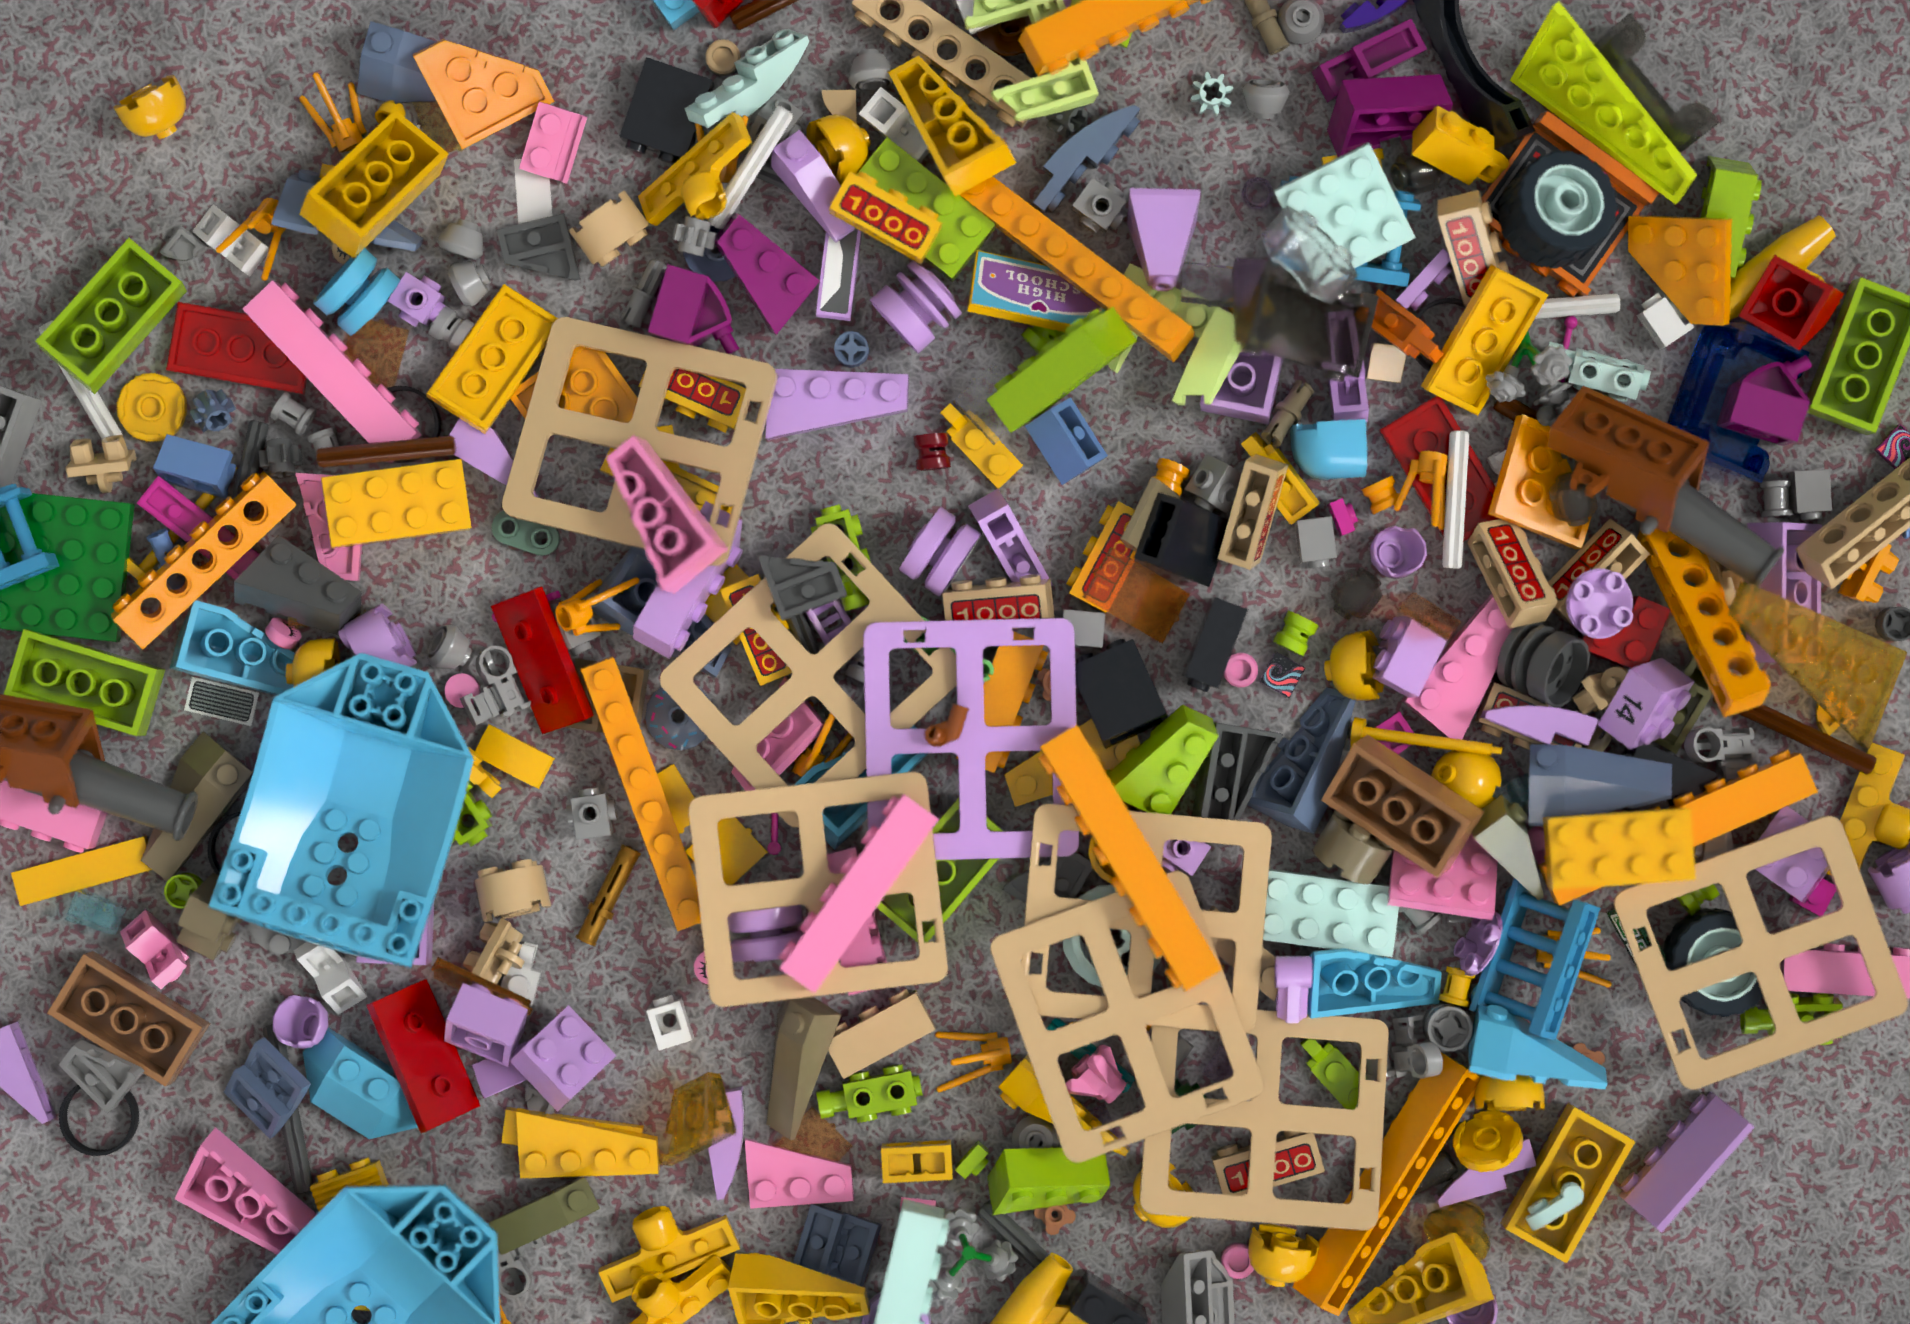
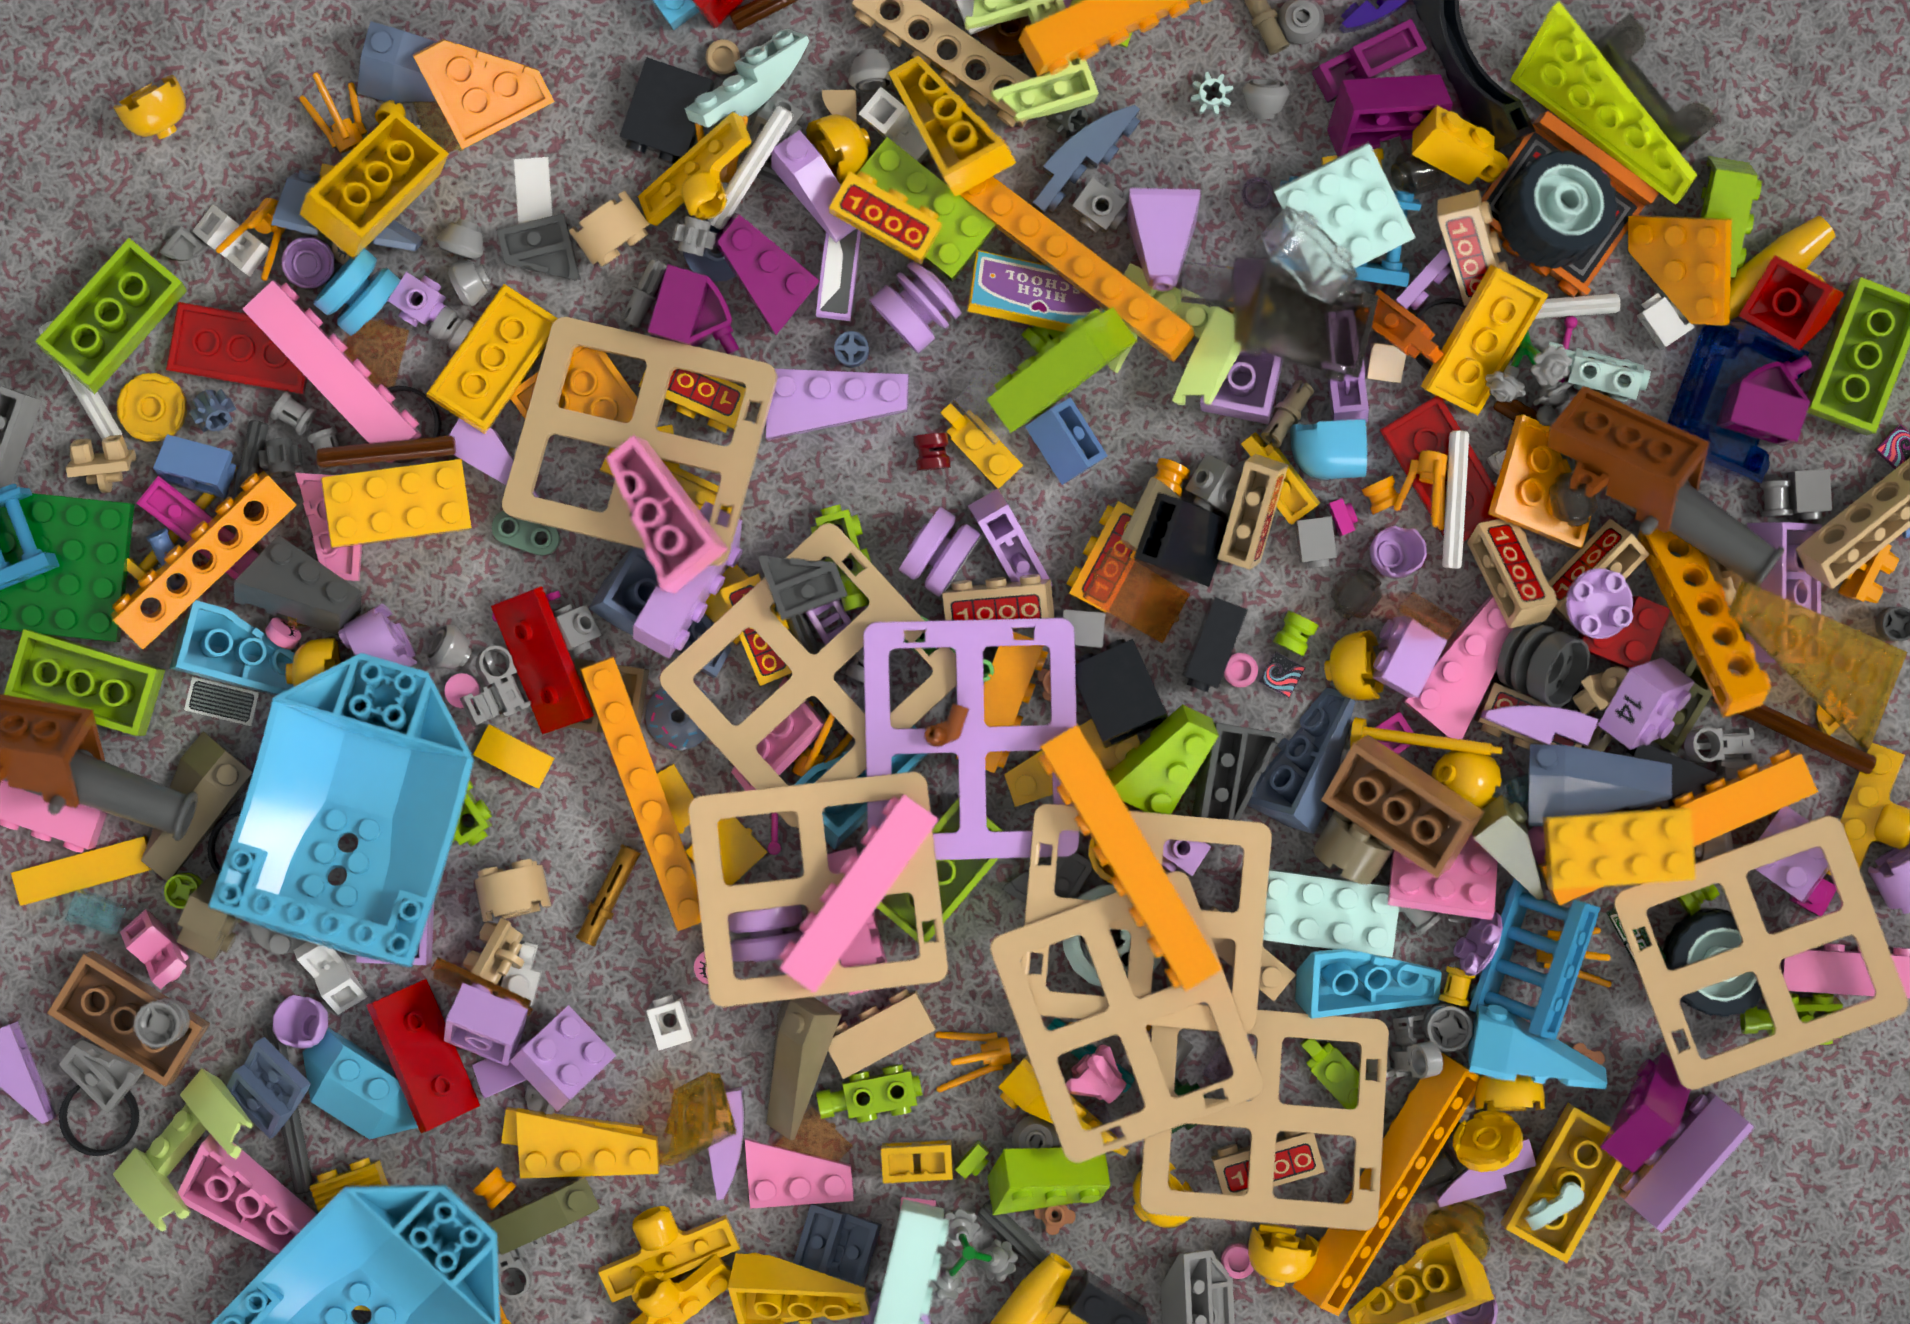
yellow plate [468,747,502,798] -> none
bright pink plate [519,101,587,184] -> none
light orange plant [556,577,640,636] -> none
light grey brick [566,787,618,840] -> none
lavender piece [1275,956,1312,1023] -> none
none -> yellowish green wedge [113,1069,253,1231]
none -> light grey wheel [134,998,190,1048]
none -> lavender hair [281,236,334,288]
none -> light orange wheel [472,1166,516,1211]
none -> magenta wedge [1600,1052,1691,1173]

